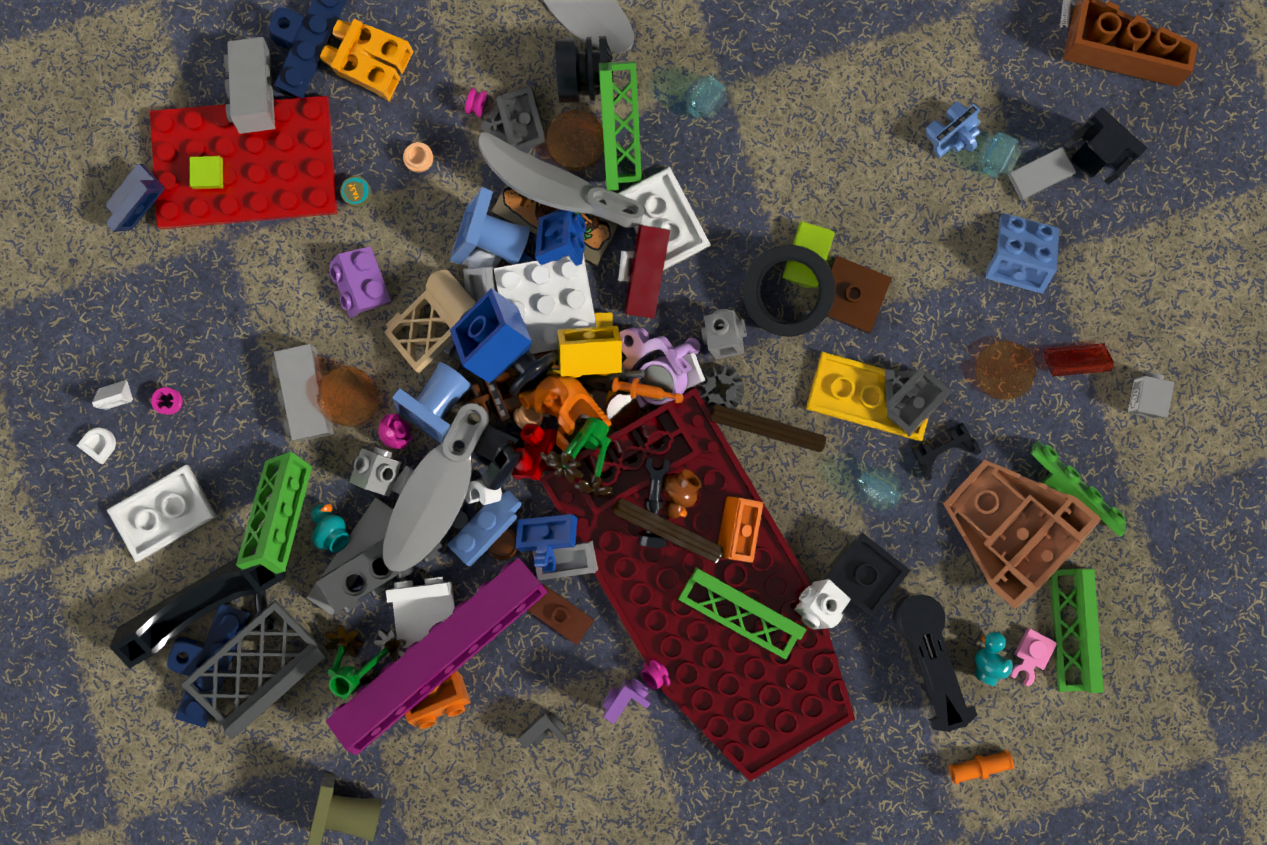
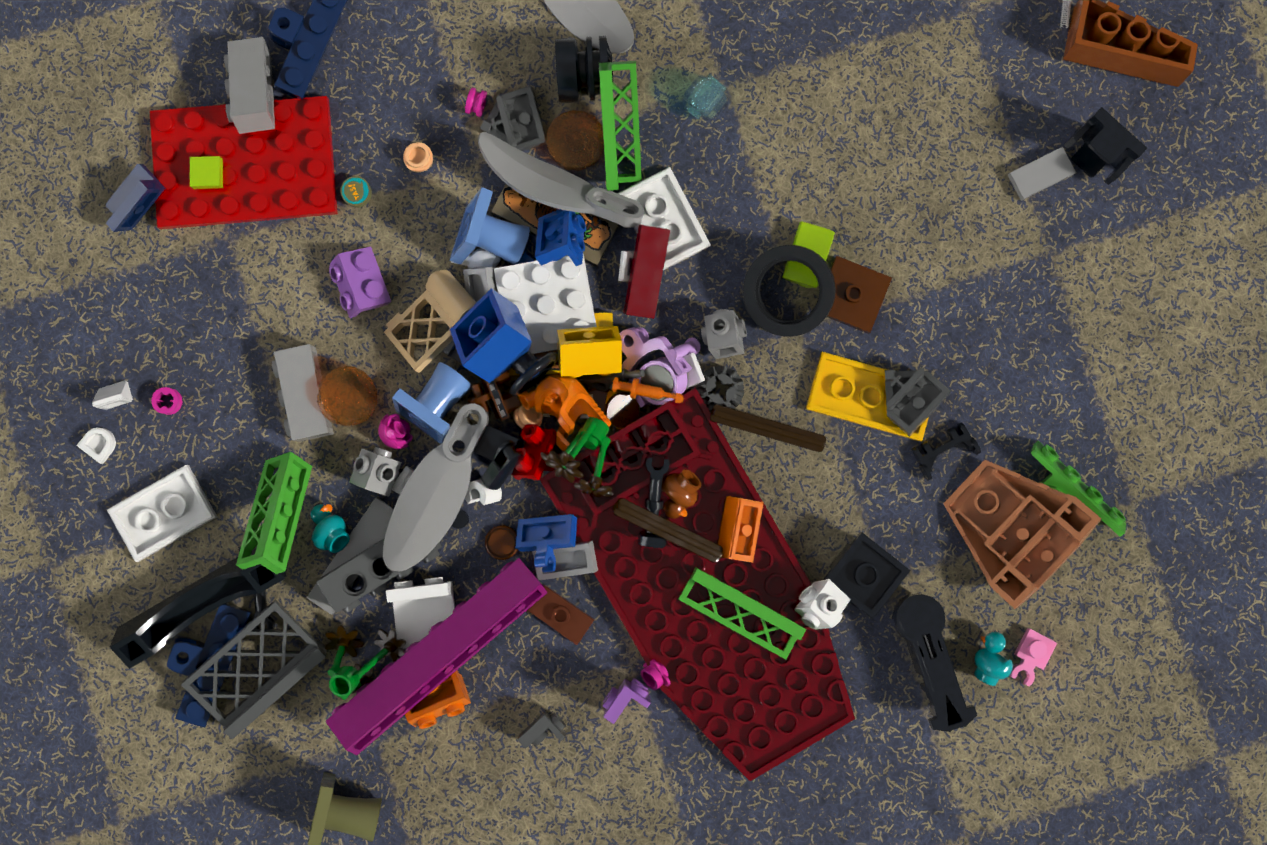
light orange hips [320,19,414,101] -> none
medium blue hinge [447,491,521,567] -> none
clear light blue head [857,467,905,511] -> none
medium blue hips [926,101,980,158] -> none
orange pin [948,750,1014,785] -> none
clear orange tile [974,340,1036,400] -> none
clear light blue head [976,131,1021,179] -> none
medium blue bracket [985,213,1059,294] -> none
clear red plate [1044,343,1114,377] -> none
bright green fence [1050,568,1104,693] -> none
light grey brick [1128,372,1175,420] -> none

